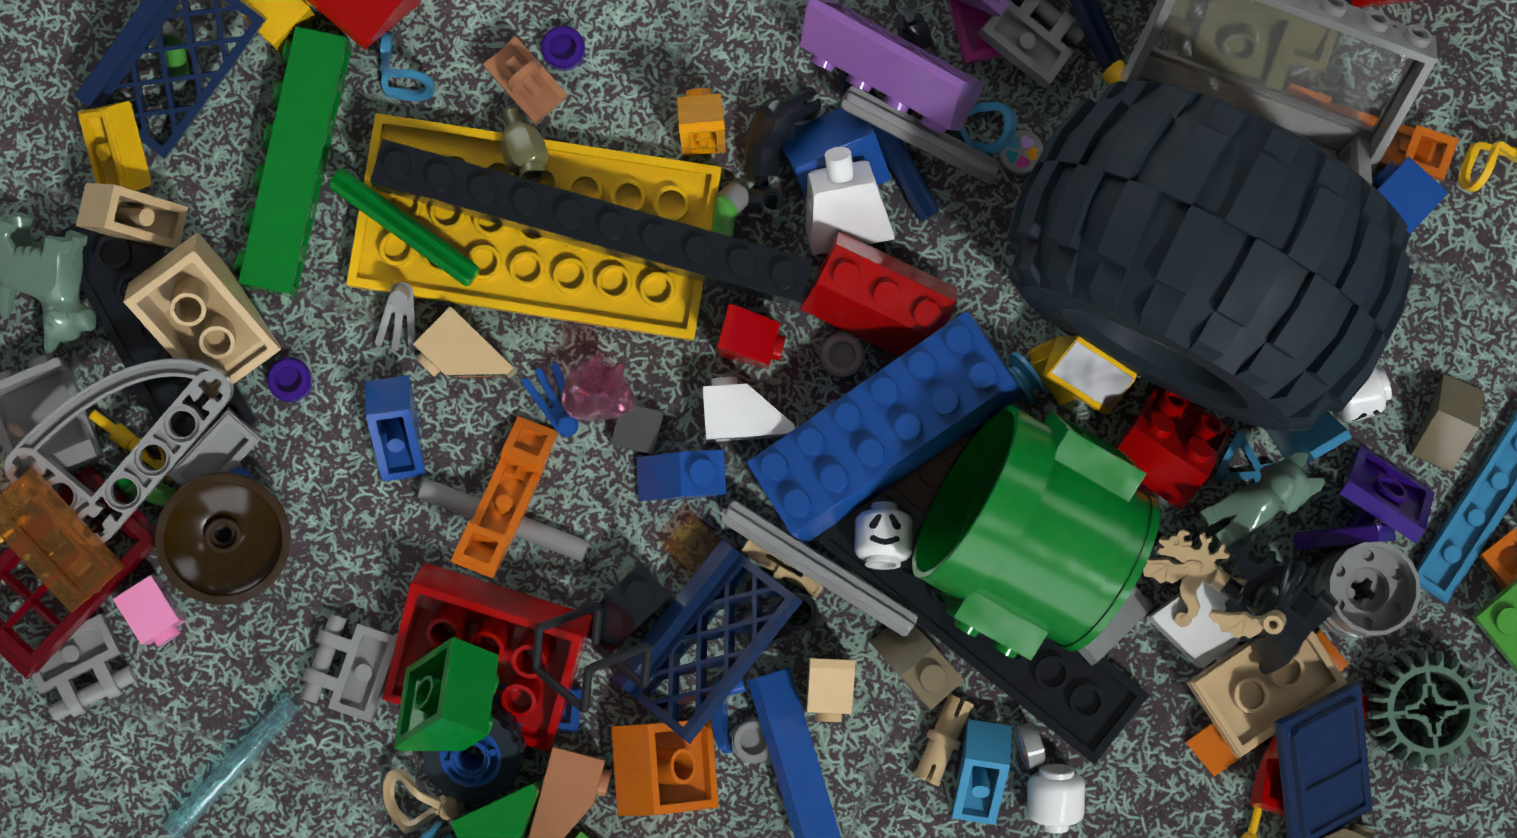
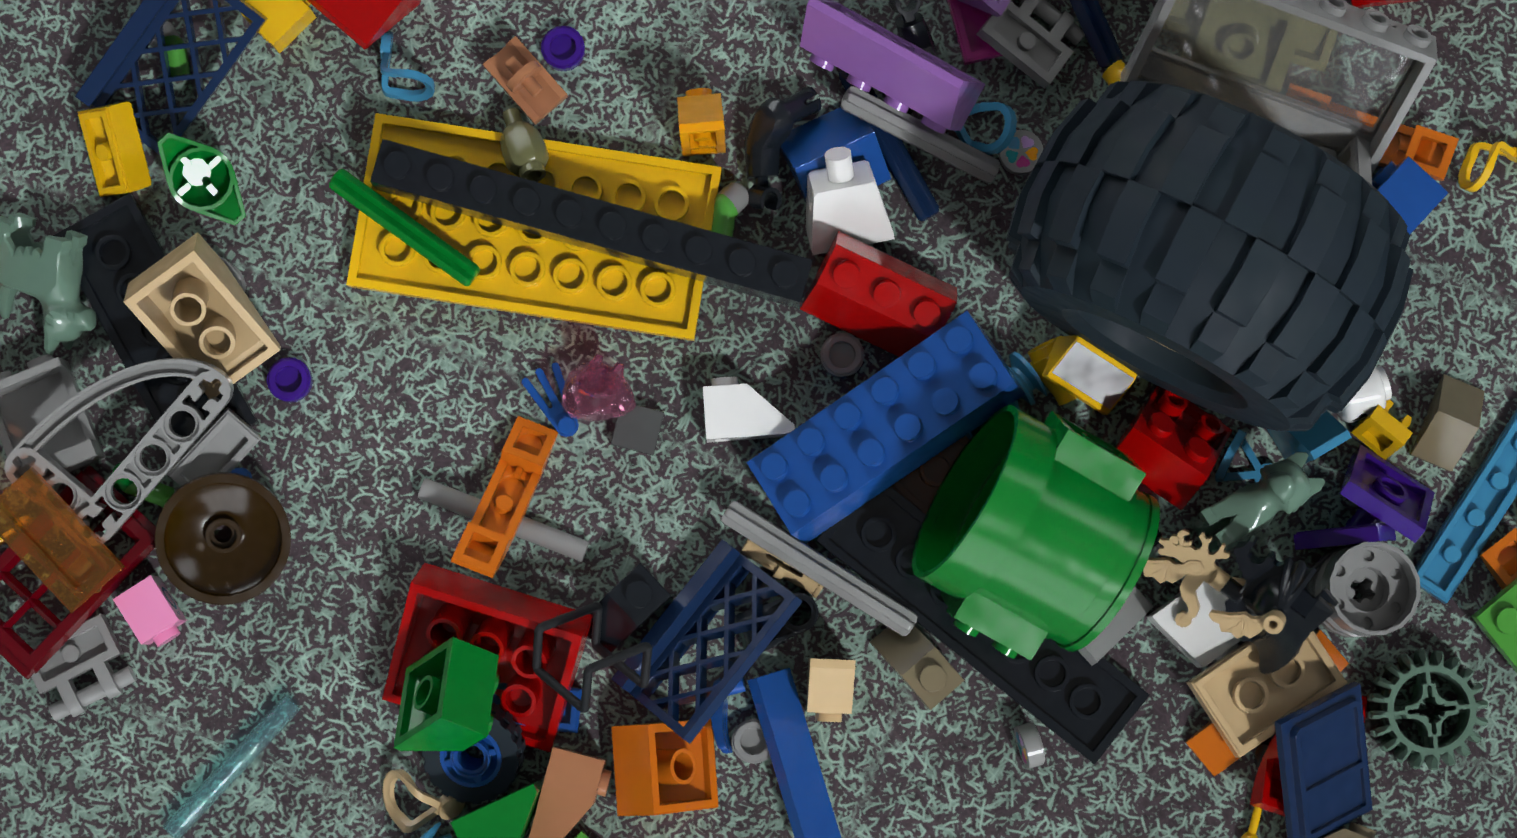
tan slope [76,183,189,249] -> none
yellow hand [89,409,174,483] -> none
green brick [234,26,353,299] -> none
light grey plate [300,614,397,722] -> none
blue slope [365,375,426,482] -> none
light grey piece [375,282,416,352] -> none
tan slope [413,306,517,379] -> none
blue slope [636,449,727,502] -> none
clear orange tile [662,514,721,574] -> none
red slope [717,304,786,370] -> none
white head [854,501,913,570] -> none
tan pin [913,694,974,786] -> none
dark azure slope [952,719,1012,825] -> none
white head [1027,764,1085,833] -> none
none -> green hat [157,132,246,226]
none -> yellow tile [1351,400,1413,460]

